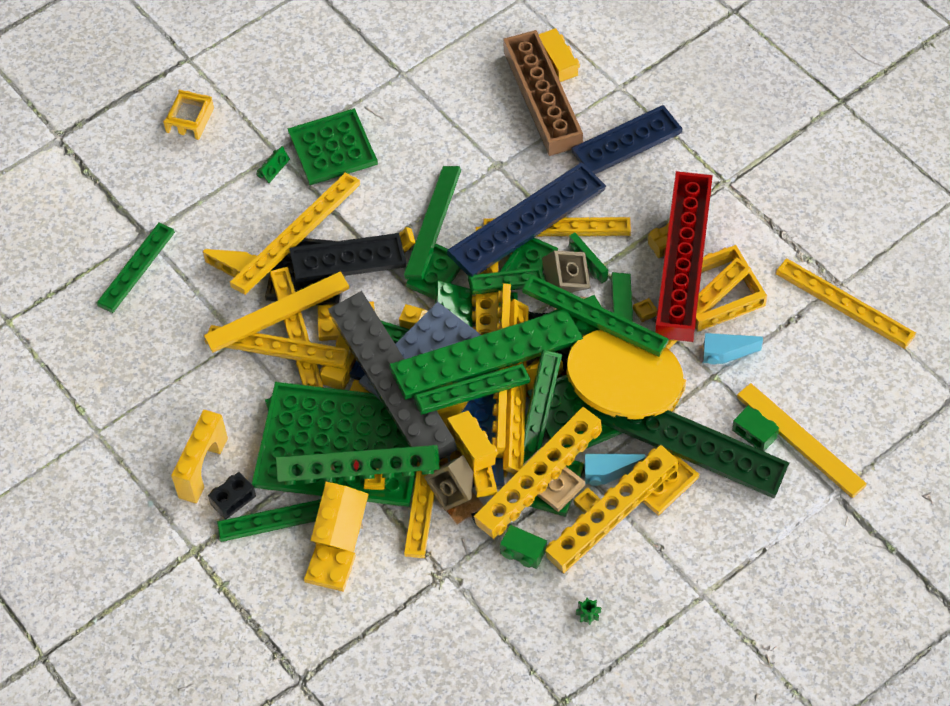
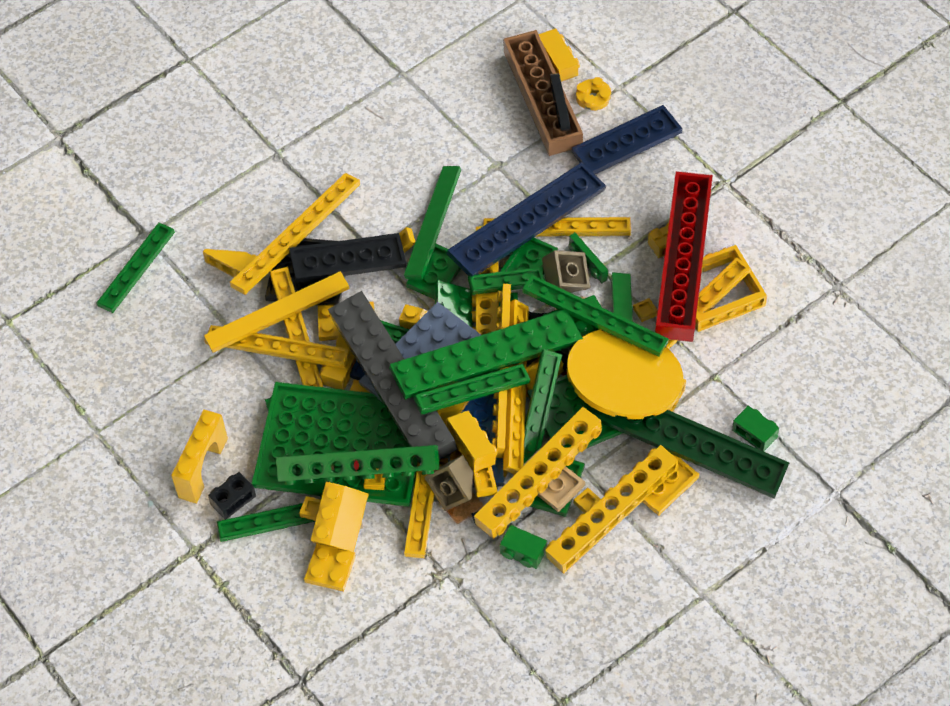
yellow window [163,90,214,140] -> none
green hinge [256,146,290,183] -> none
green plate [287,108,378,186] -> none
green gear [576,597,602,625] -> none
medium azure slope [585,454,645,486] -> none
medium azure slope [703,333,763,365] -> none
yellow tile [737,383,867,498] -> none
yellow tile [776,258,916,349] -> none
none -> yellow plate [299,496,321,521]
none -> black beam [550,73,570,132]
none -> yellow plate [576,77,611,111]

